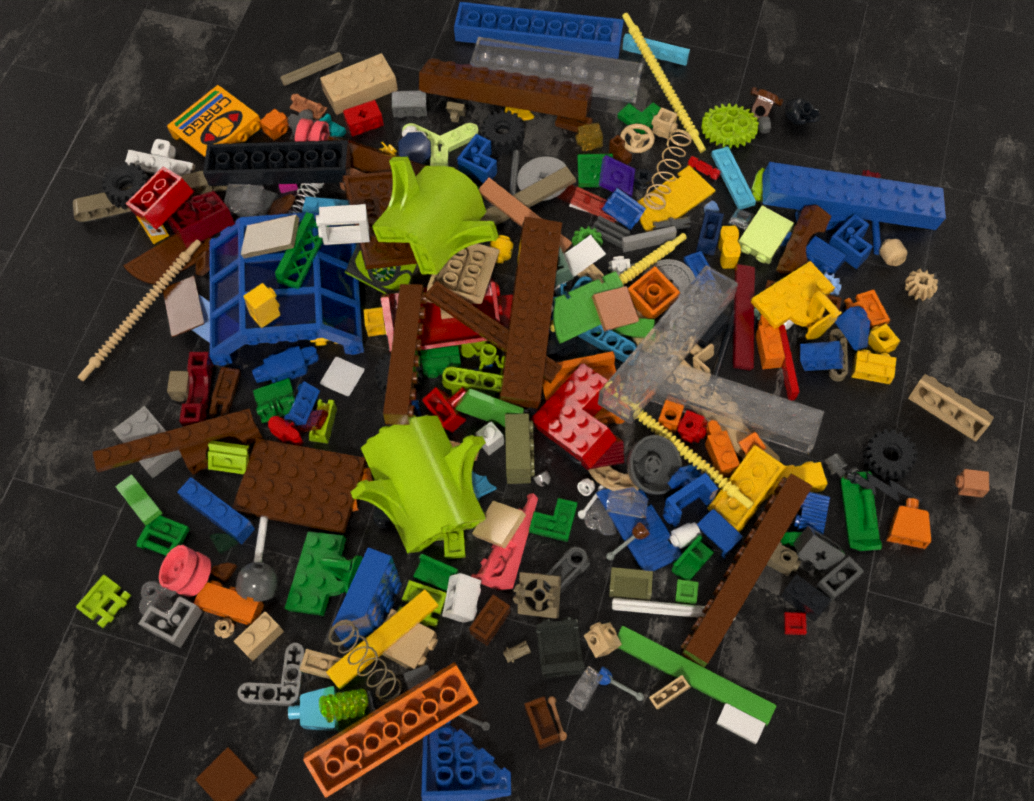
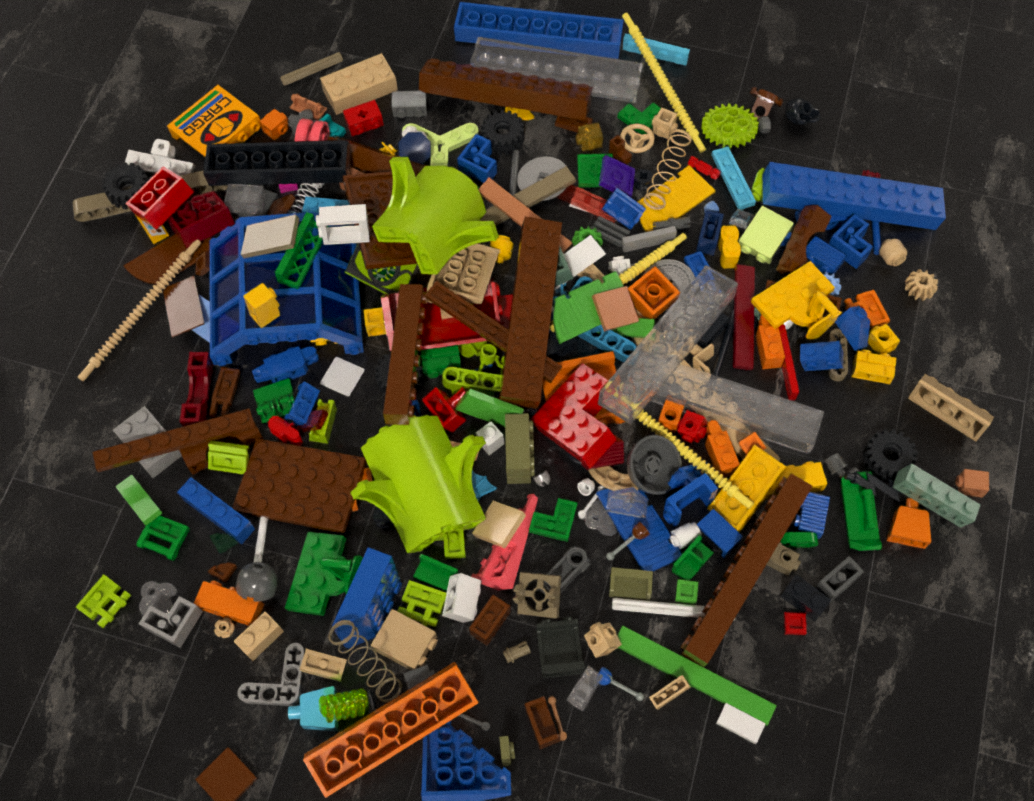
coral wheel [159,545,211,597] -> none
dark tan brick [167,371,189,402] -> none
yellow tile [326,590,439,689] -> none
dark tan tile [446,102,467,123] -> none
dark grey brick [793,526,846,573] -> none
none -> olive plate [499,736,515,766]
none -> sand green brick [893,464,981,528]

